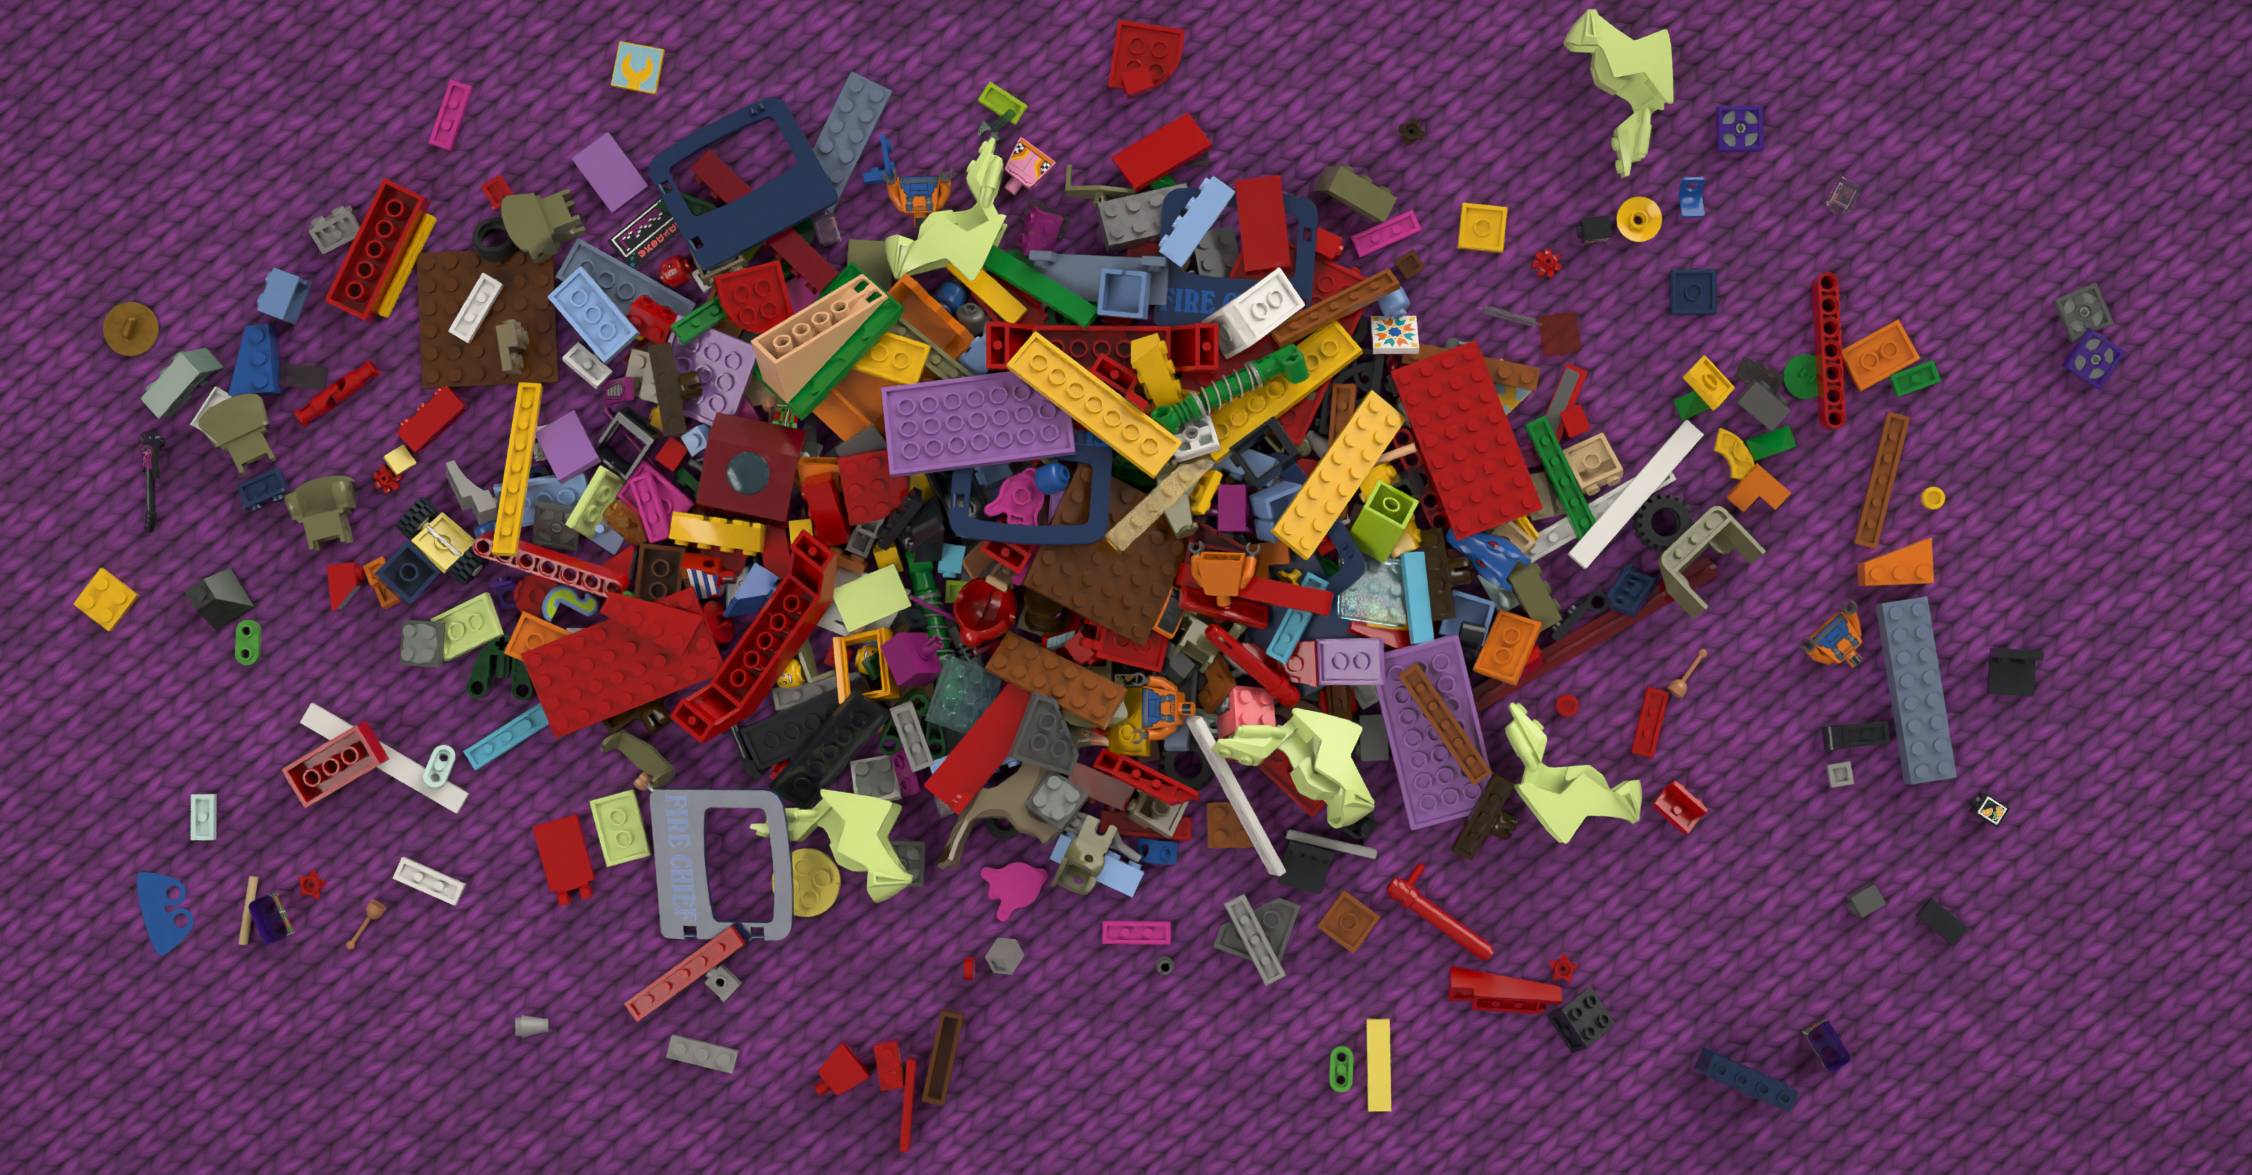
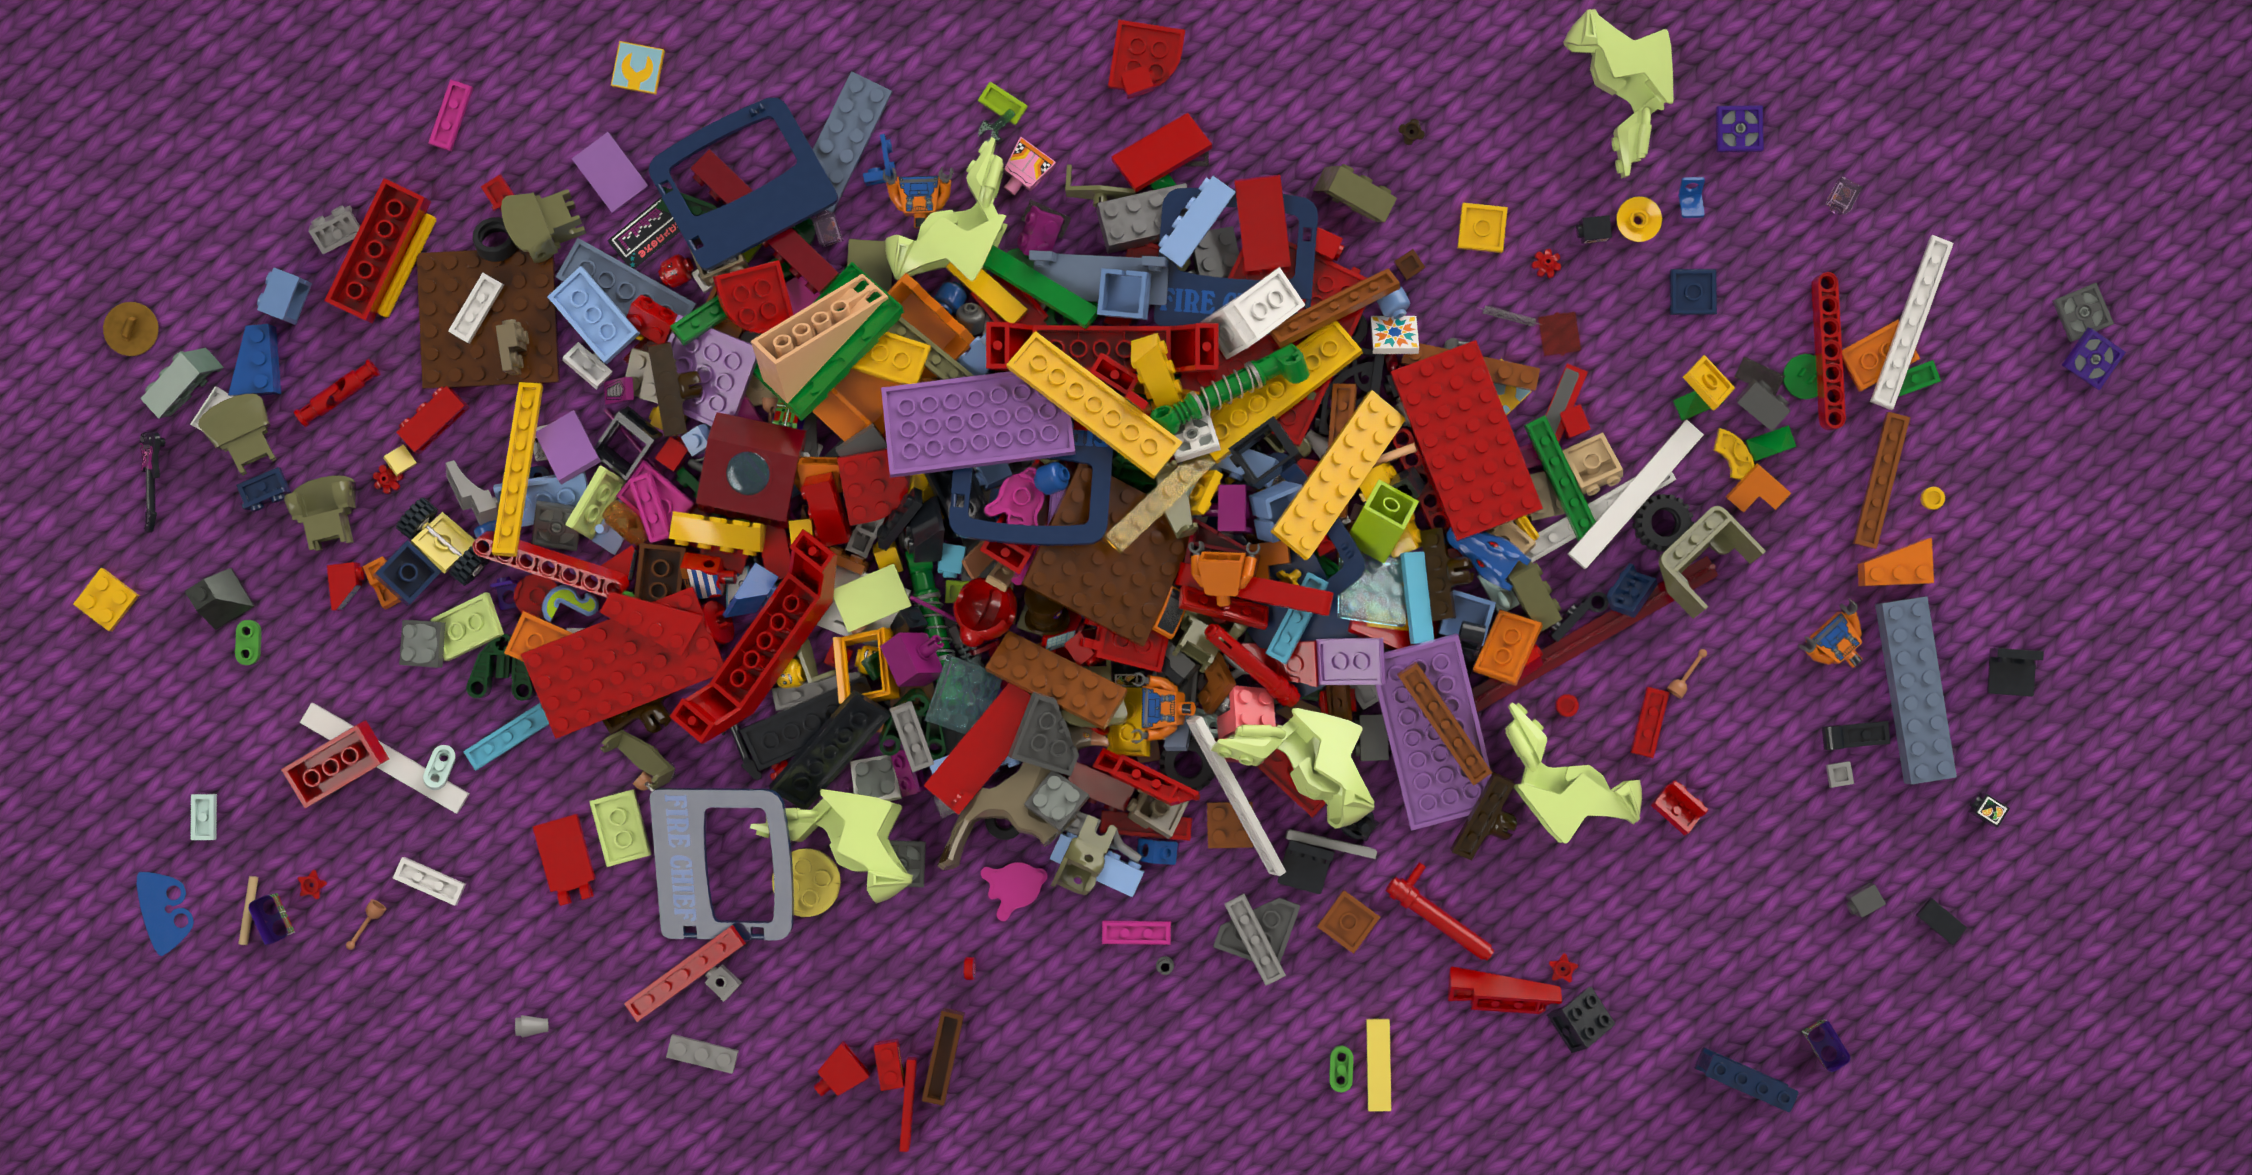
clear smoke tile [279,363,328,390] -> none
light grey panel [985,937,1024,975] -> none
dark pink tile [1350,210,1422,258] -> none
none -> white tile [1870,235,1954,410]

